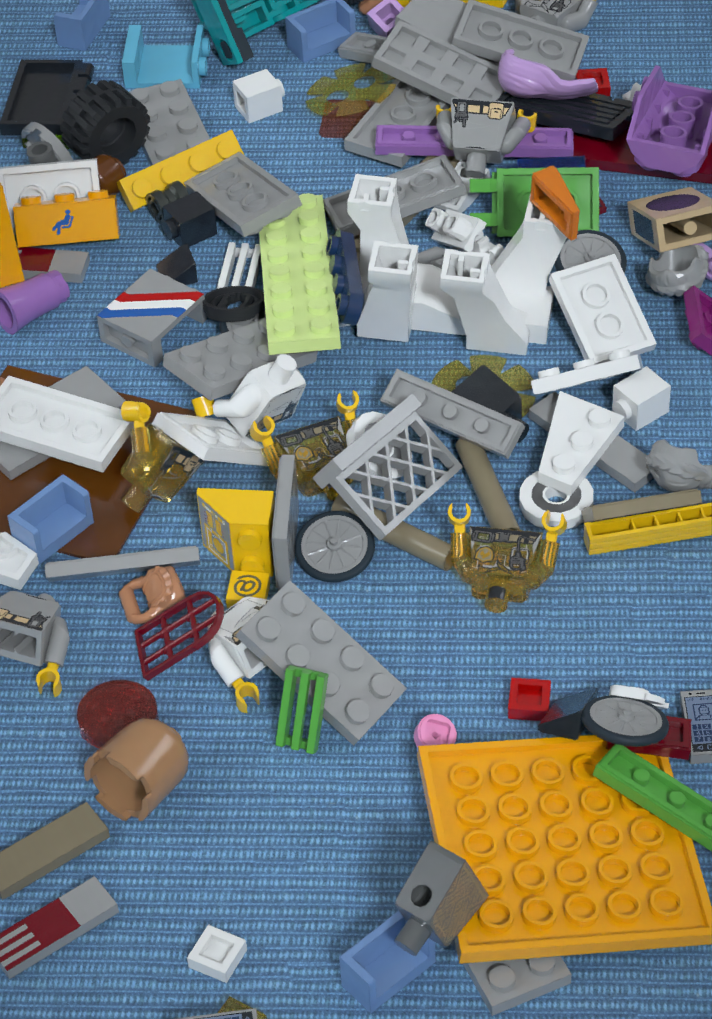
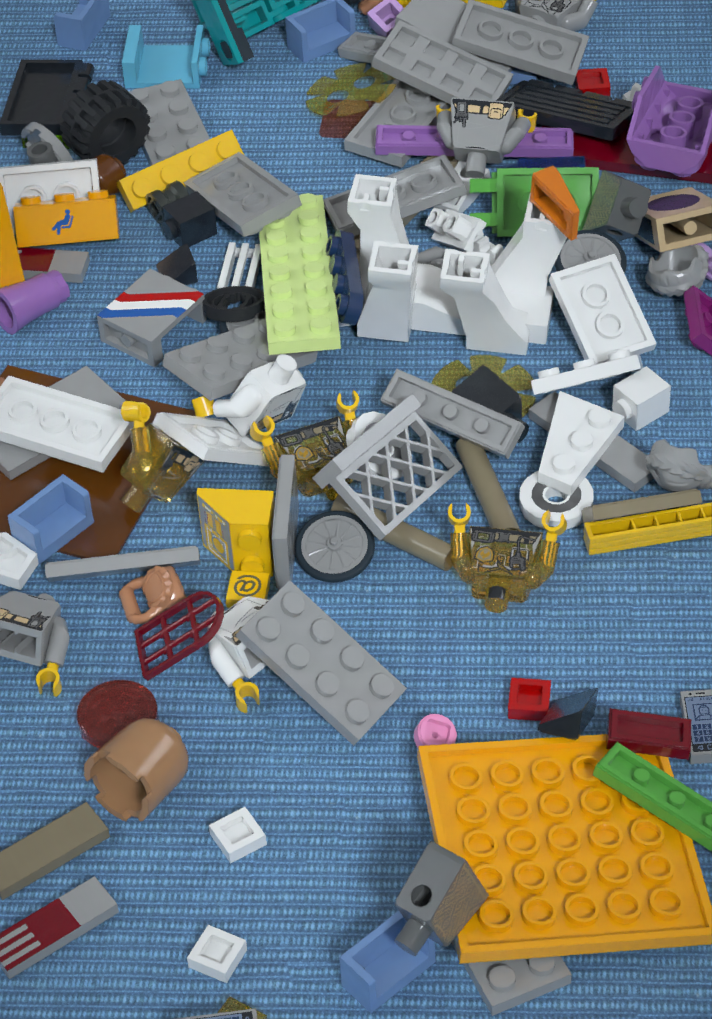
white brick [232,69,285,123] -> none
bright green tile [275,665,329,754] -> none
lavender hair [498,49,598,100] -> none
light grey wheel [582,695,669,747] -> none
white piece [609,685,669,709] -> none
none -> white tile [209,807,267,864]
none -> dark grey torso [583,170,651,242]

